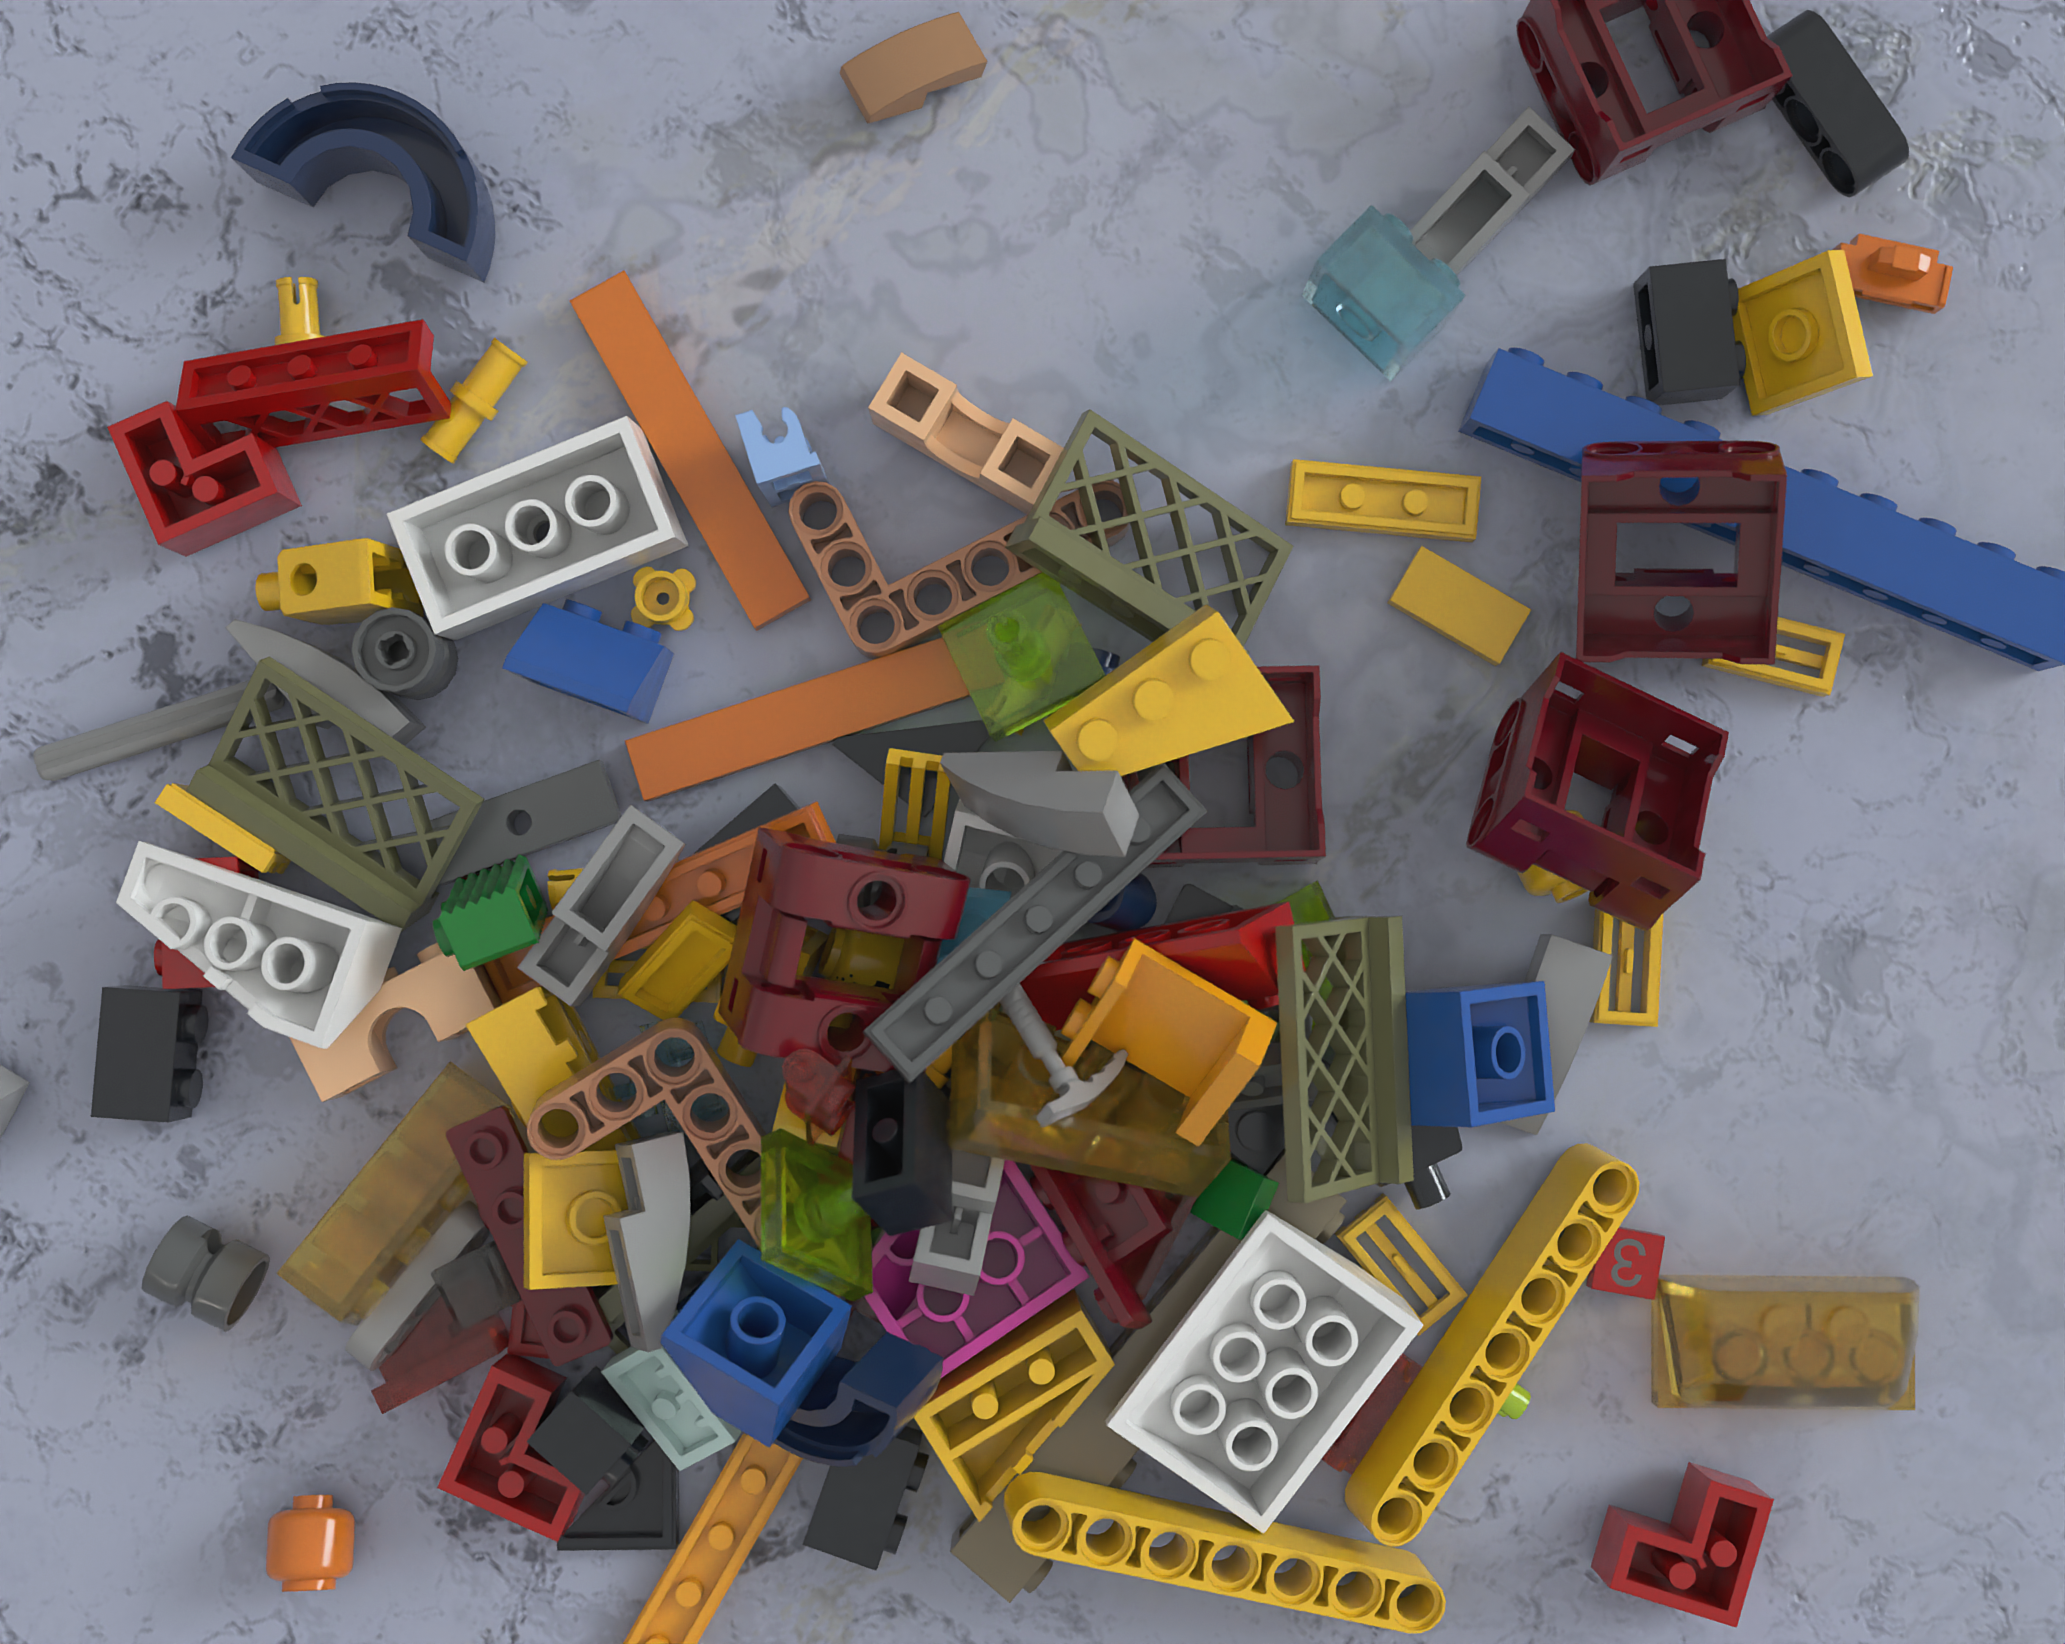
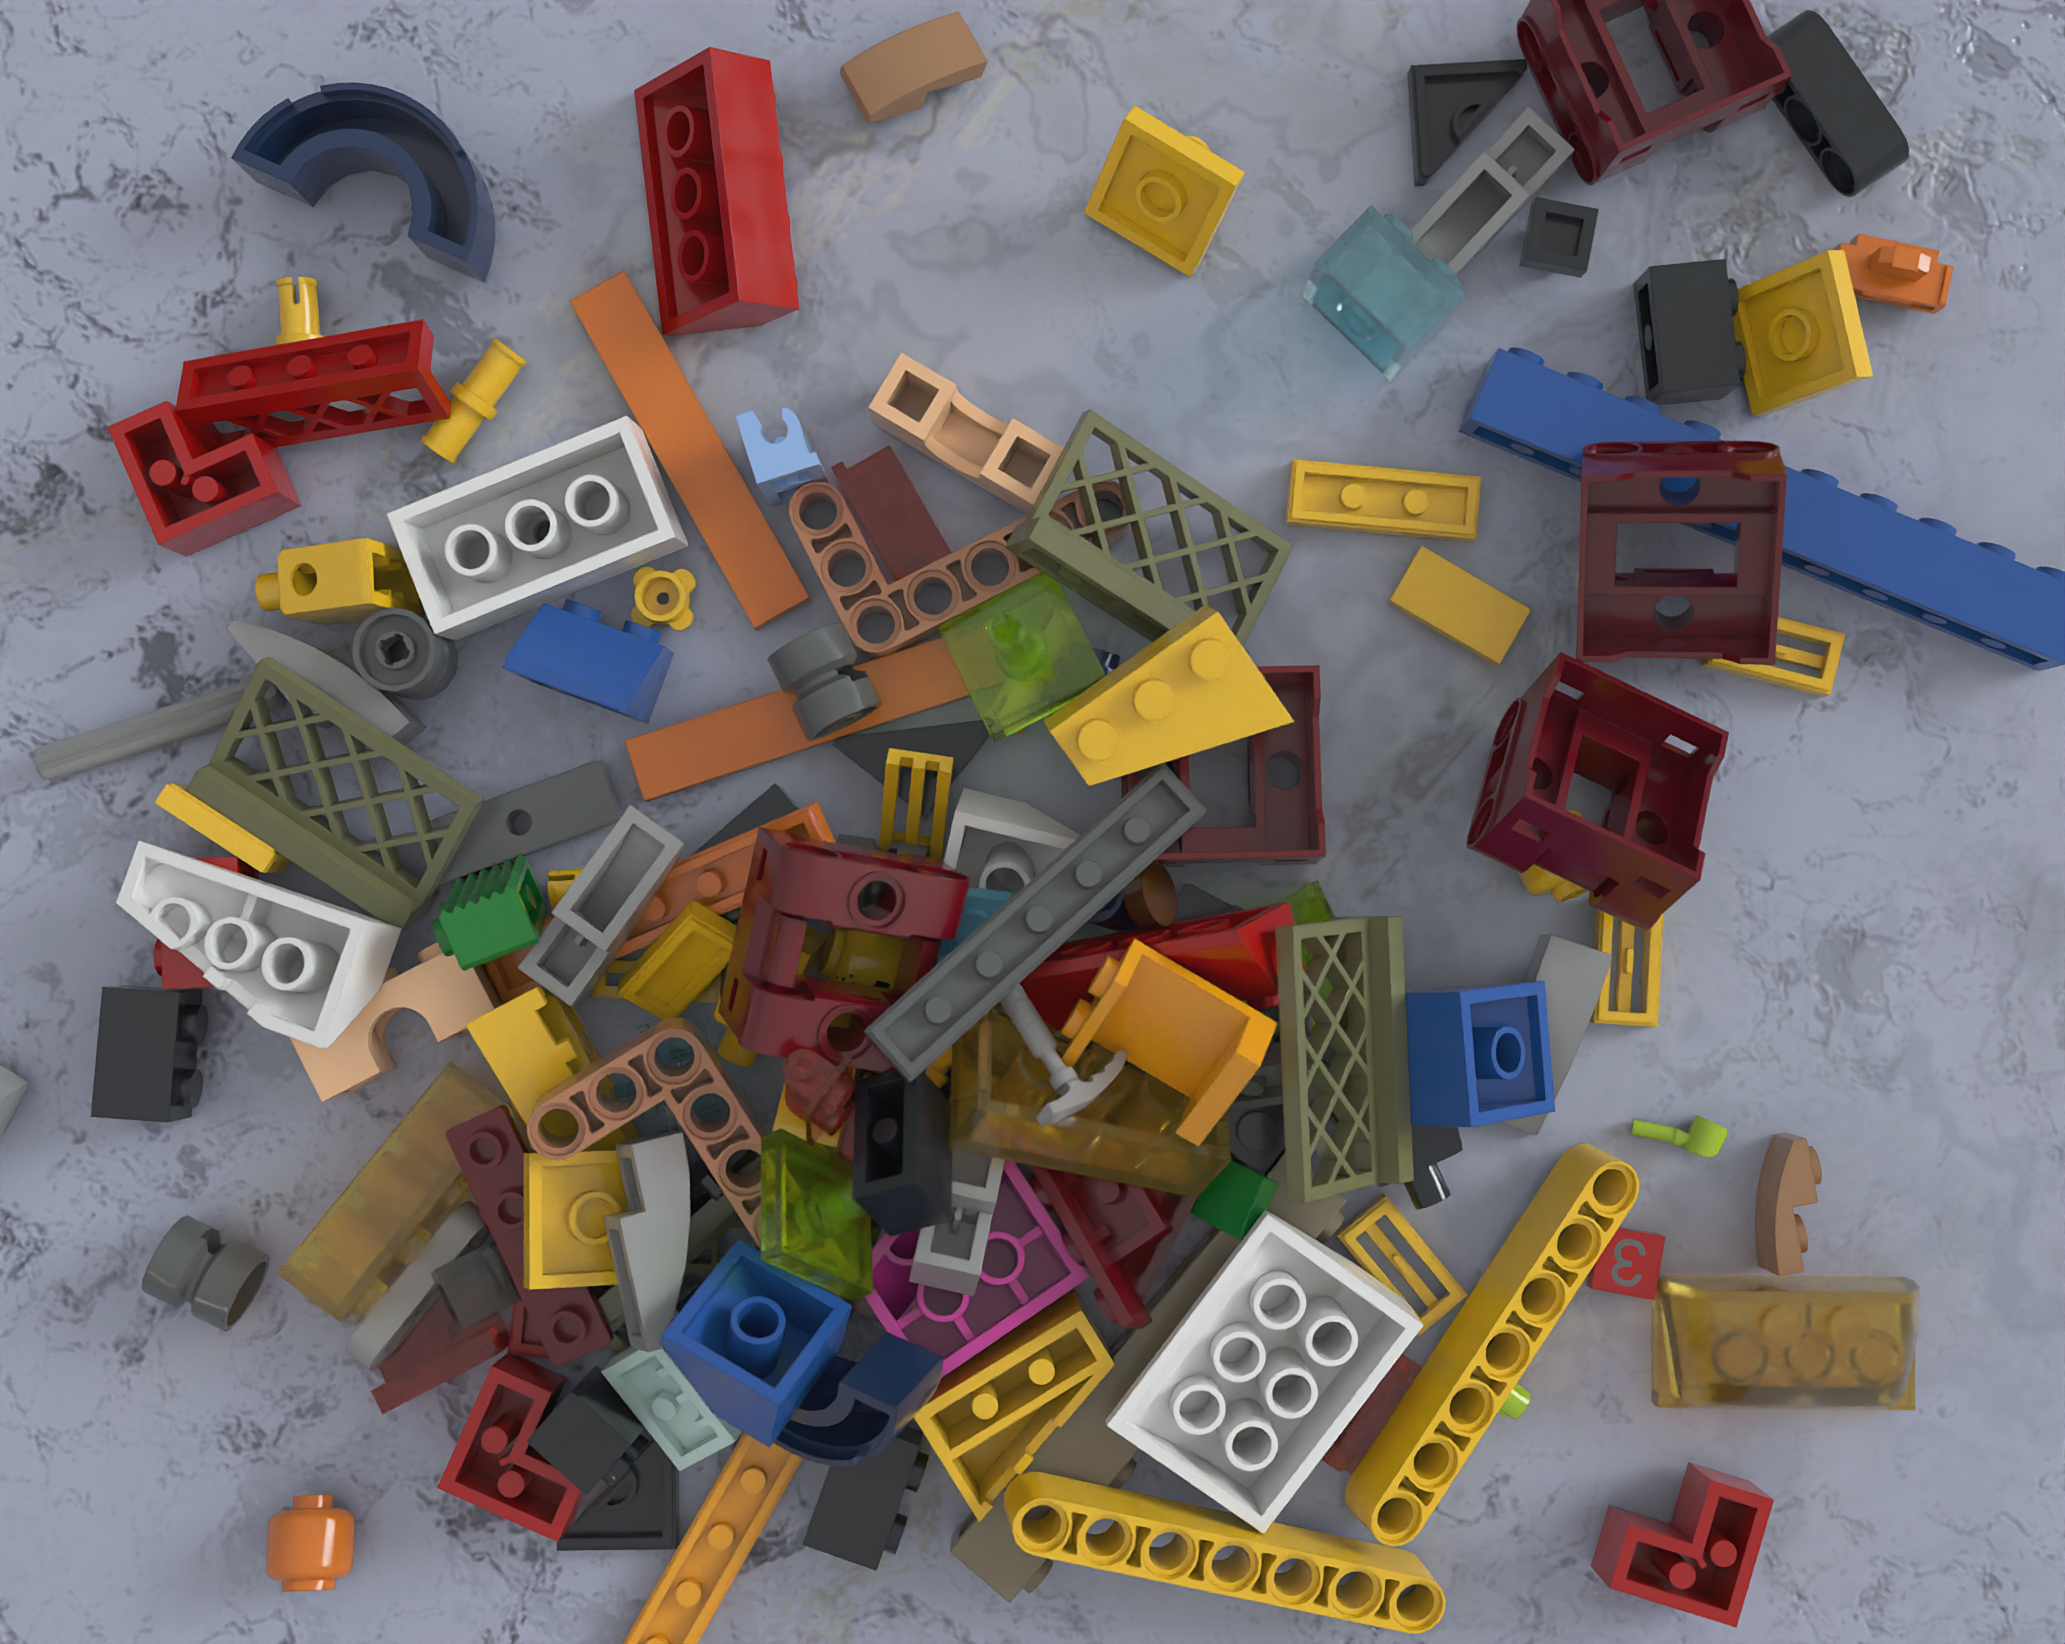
light grey slope [940,751,1139,857] -> none
none -> red slope [634,47,799,336]
none -> dark grey wheel [767,622,882,741]
none -> clear red panel [831,445,951,582]
none -> yellow tile [1083,106,1246,277]
none -> reddish brown tile [1122,862,1178,930]
none -> black tile [1407,59,1527,186]
none -> black tile [1519,197,1599,278]
none -> lime hand [1630,1115,1728,1157]
none -> medium nougat slope [1755,1133,1822,1276]

